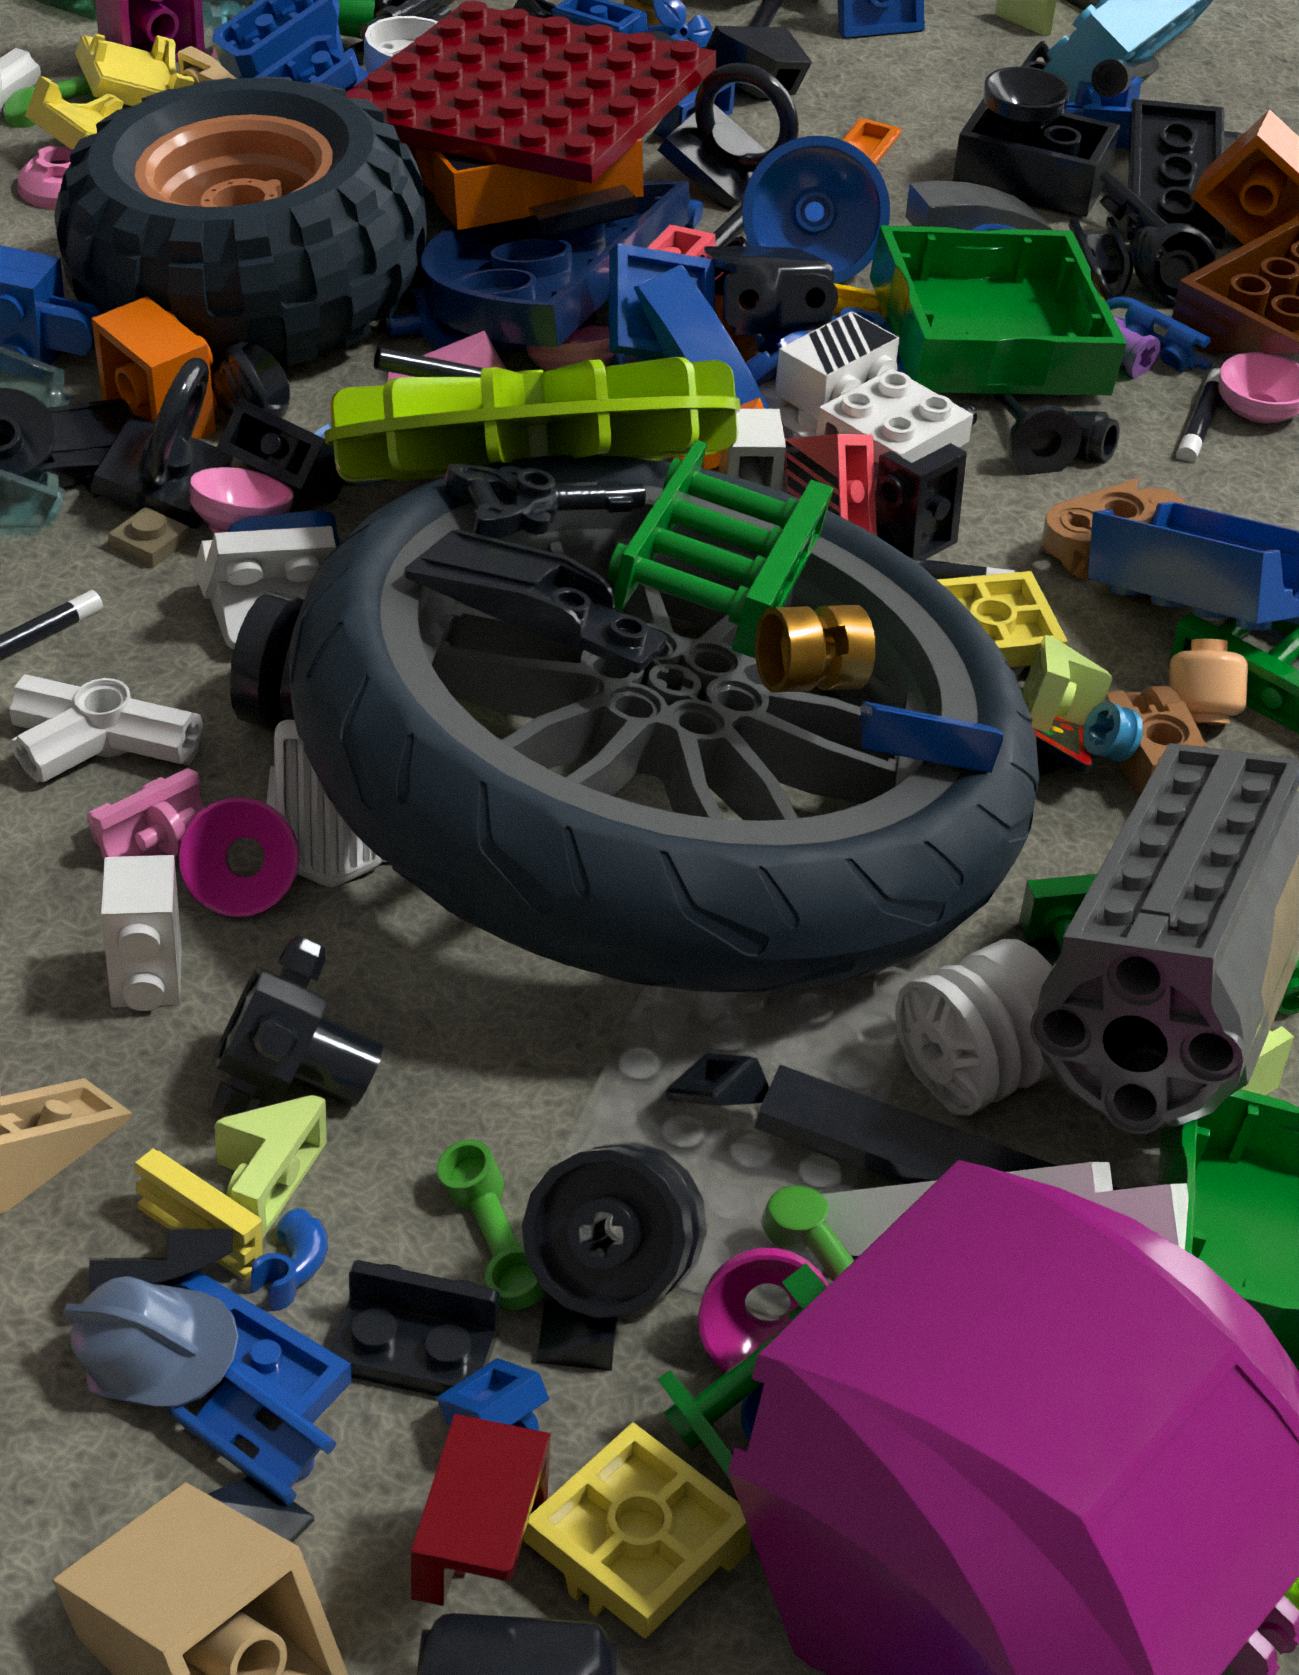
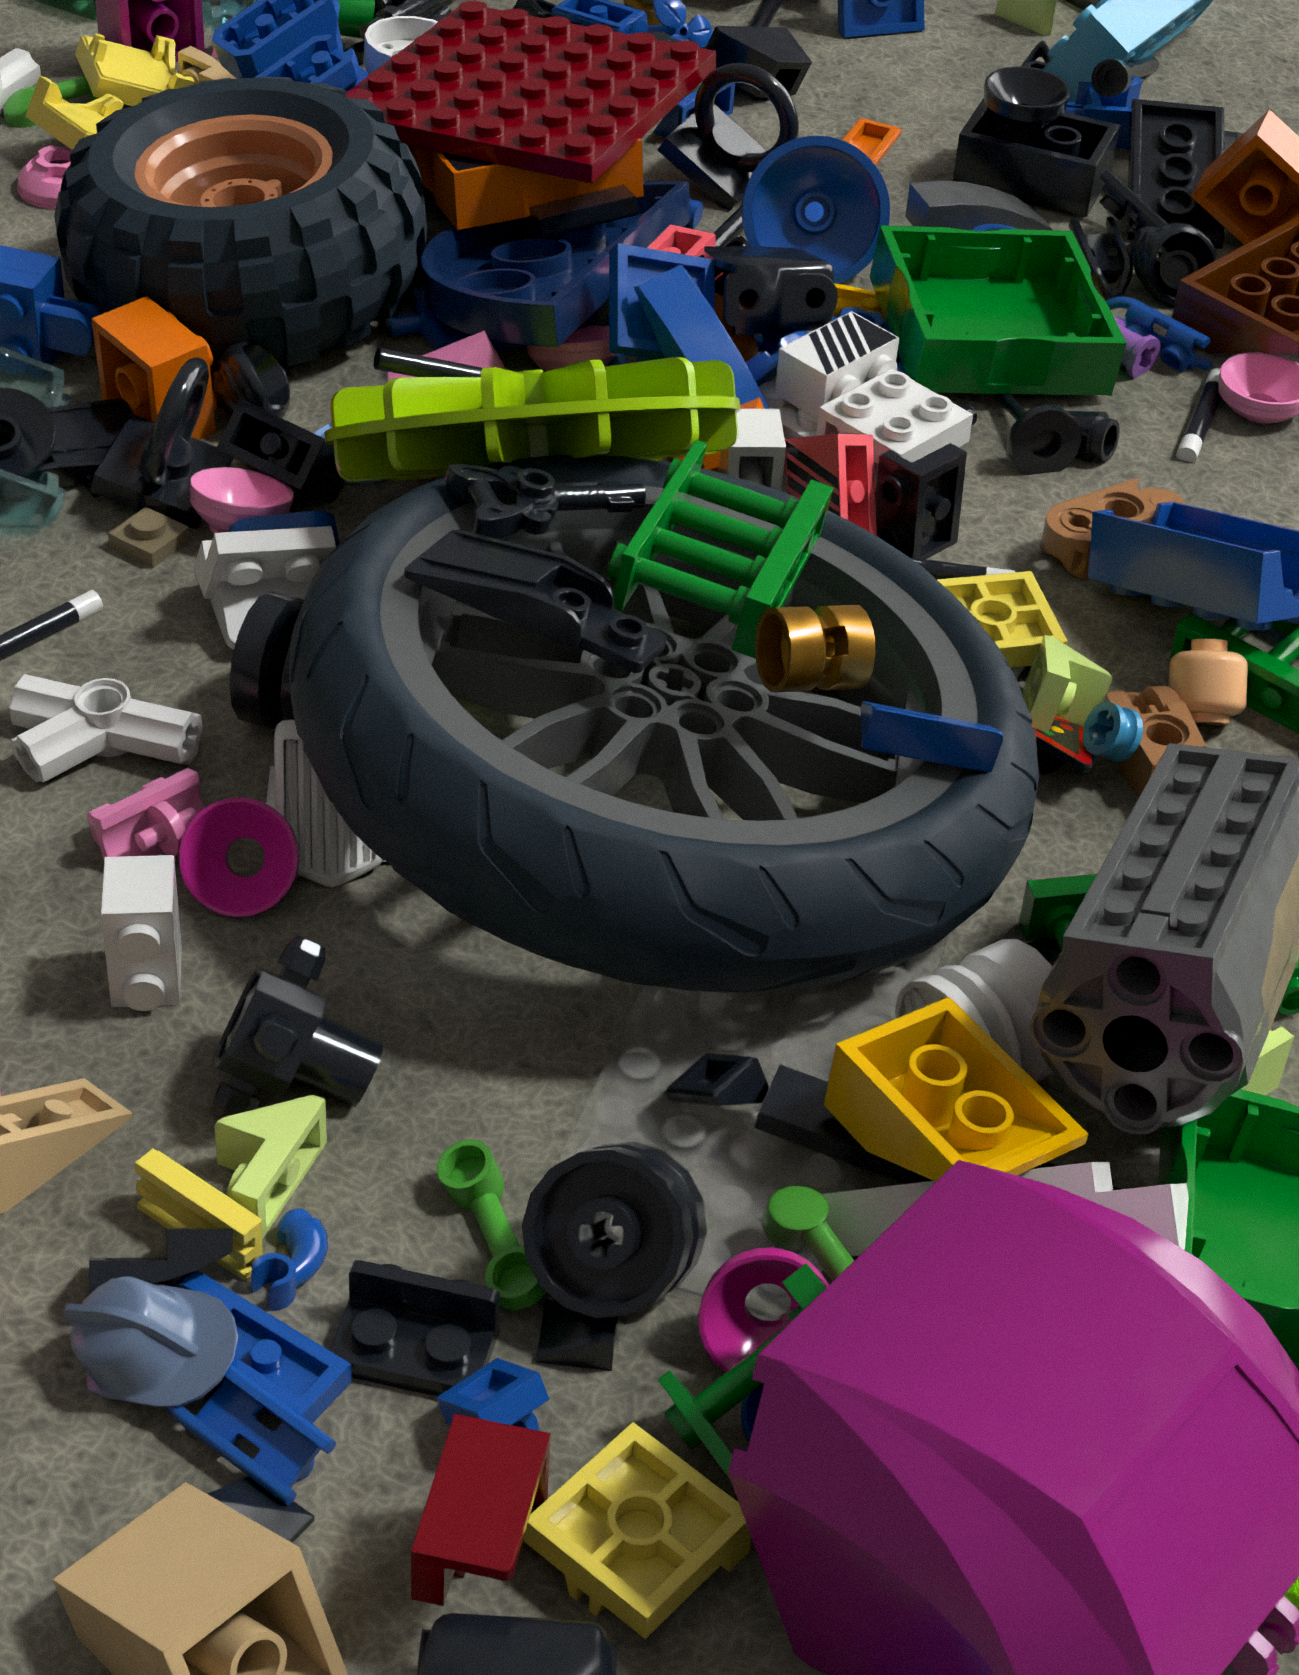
none -> yellow slope [824,997,1088,1182]

